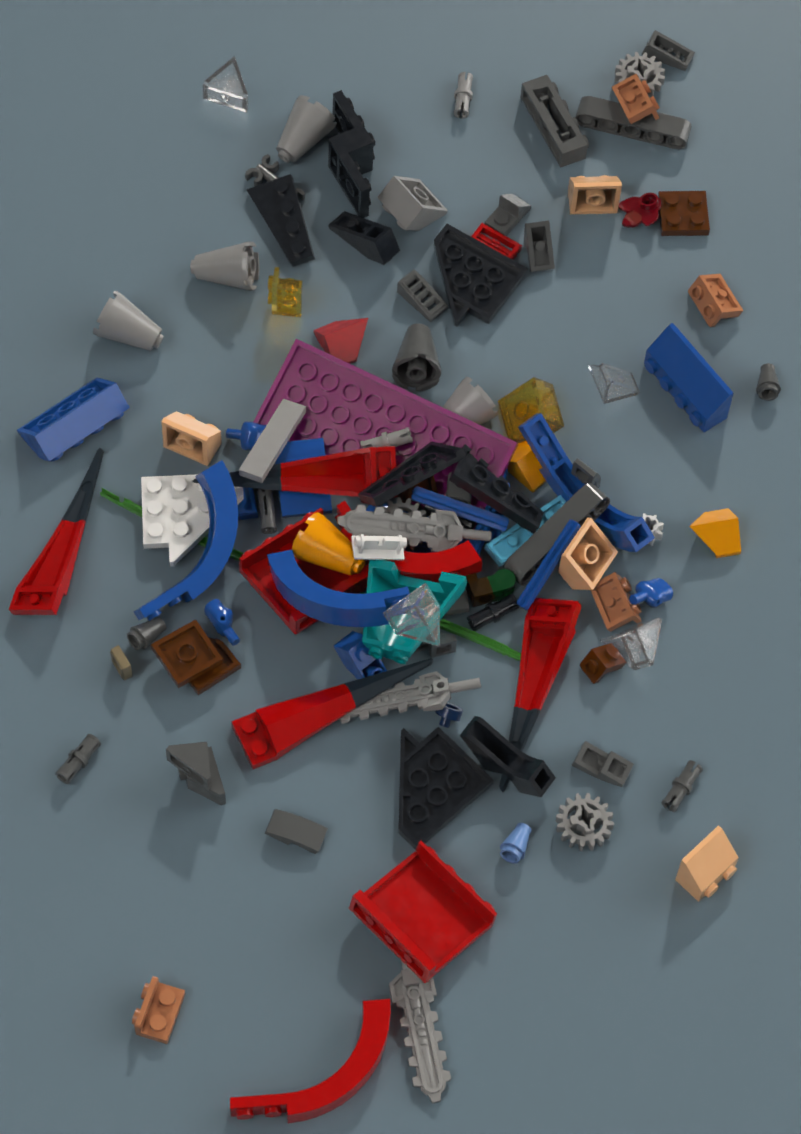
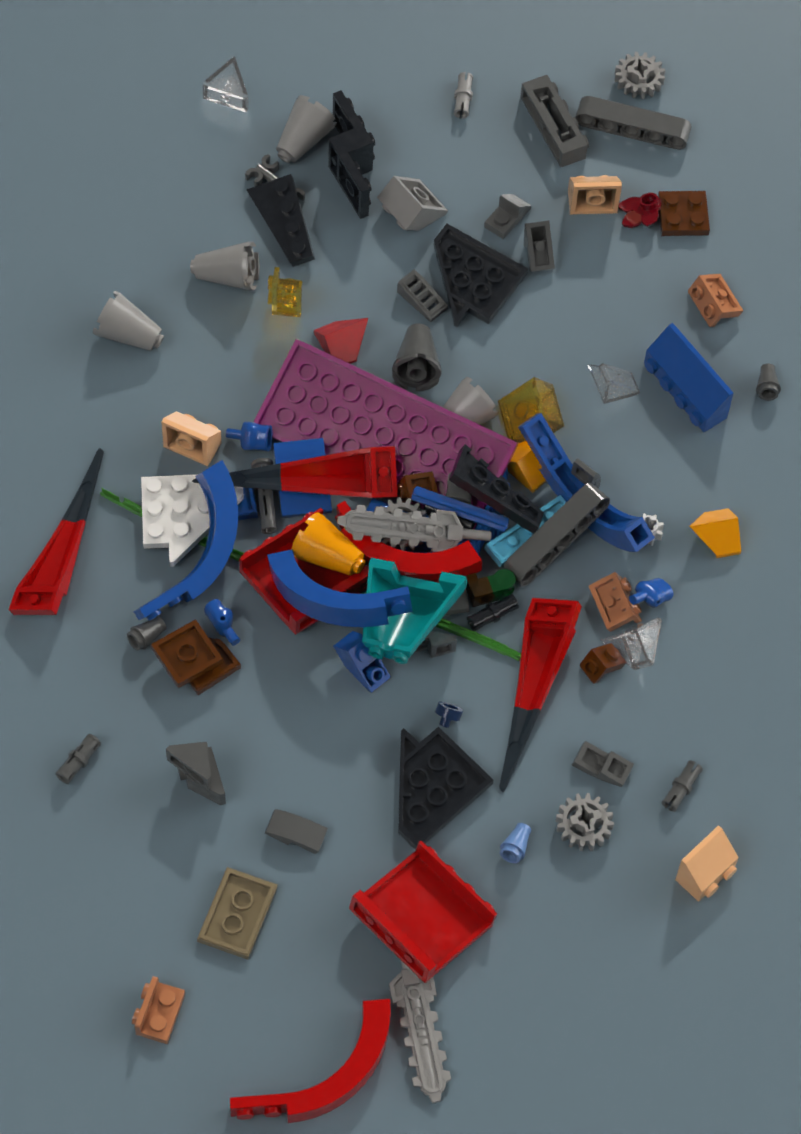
blue slope [17,377,130,461] -> none
dark tan tile [110,645,132,681] -> none
red plate [231,658,433,769] -> none
light grey tile [239,399,306,483] -> none
black slope [328,211,400,265] -> none
light grey bar [338,671,481,724] -> none
white hinge [351,534,407,560] -> none
black wing [358,442,466,506] -> none
light grey pin [360,427,413,448] -> none
clear slope [383,583,440,646] -> none
black arch [460,716,556,797] -> none
red tile [471,223,522,260] -> none
blue axle [517,519,581,610] -> none
light nougat slope [558,518,618,590] -> none
nougat bracket [612,74,660,124] -> none
dark grey slope [641,30,695,71] -> none
none -> dark tan tile [197,867,278,960]

